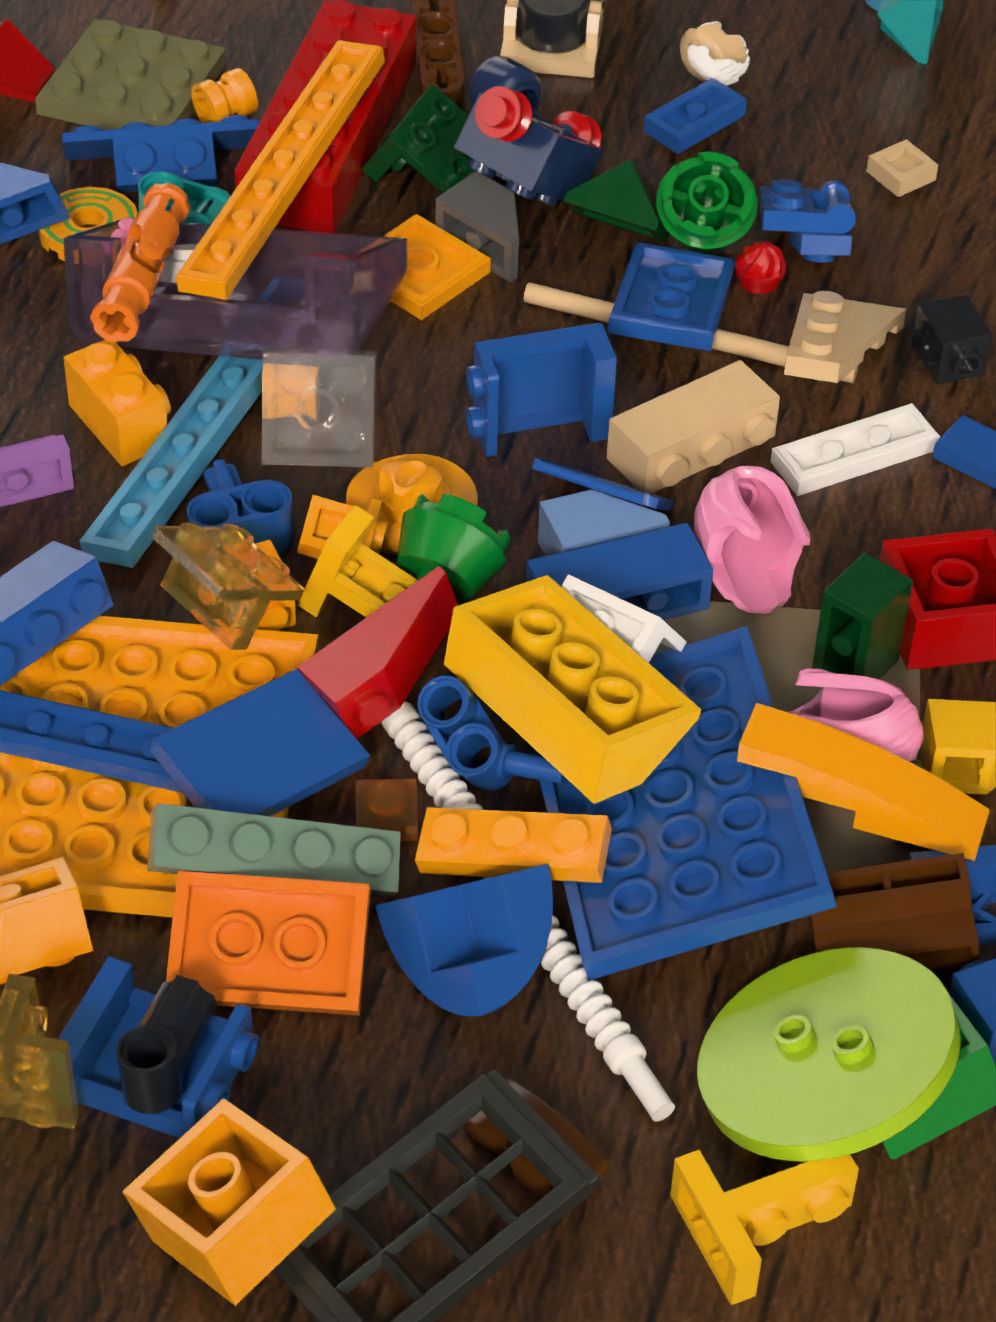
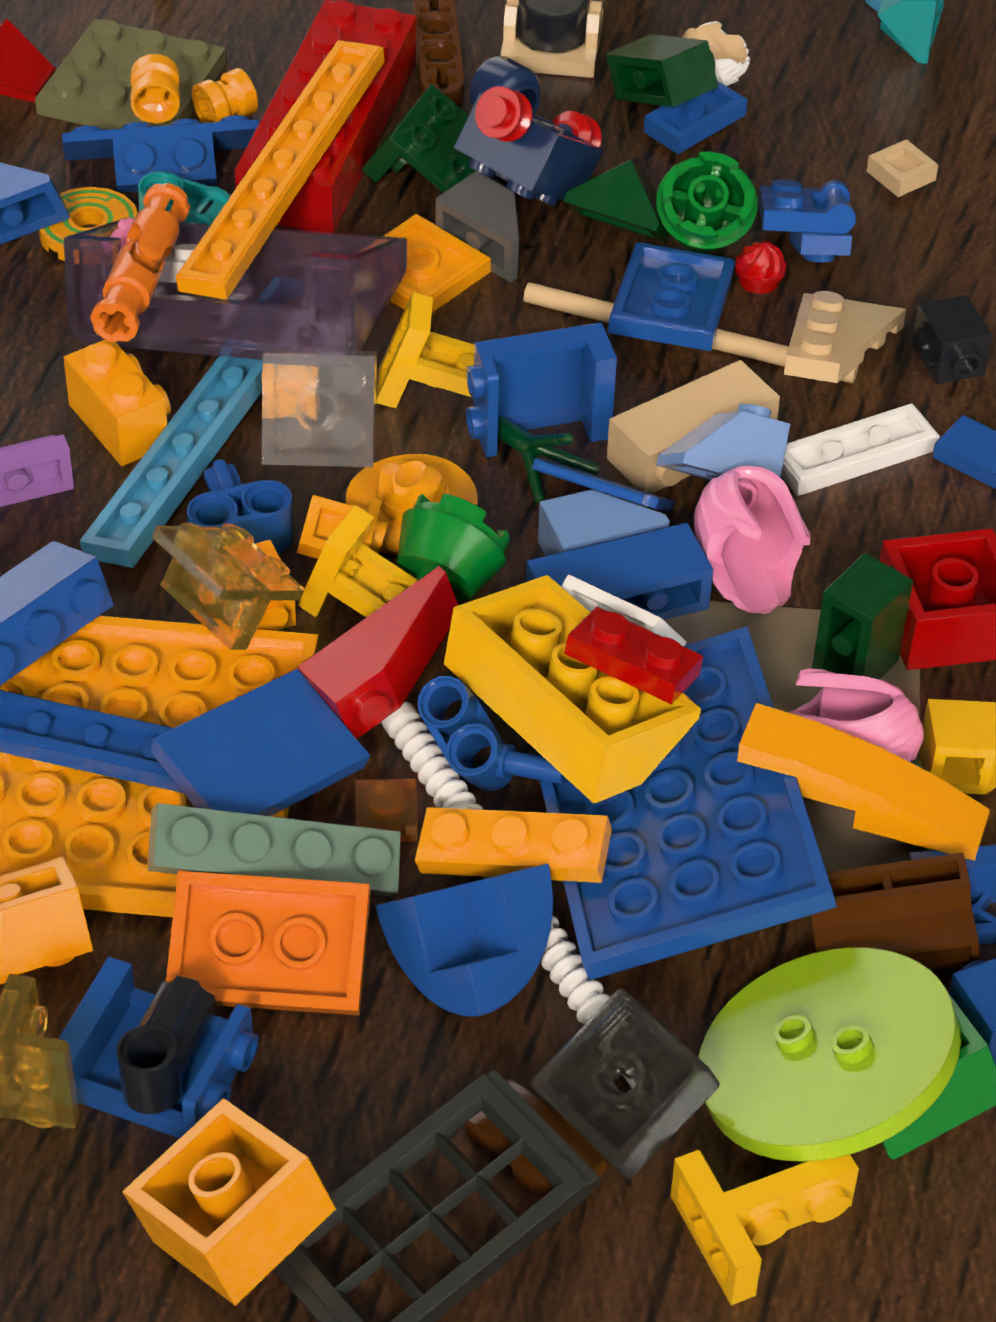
none -> light orange wheel [131,54,180,123]
none -> yellow bracket [376,292,475,409]
none -> dark green plant [498,416,600,503]
none -> clear smoke brick [531,989,720,1179]
none -> red plate [564,606,704,705]
none -> dark green brick [606,34,718,107]
none -> medium blue slope [656,404,790,480]

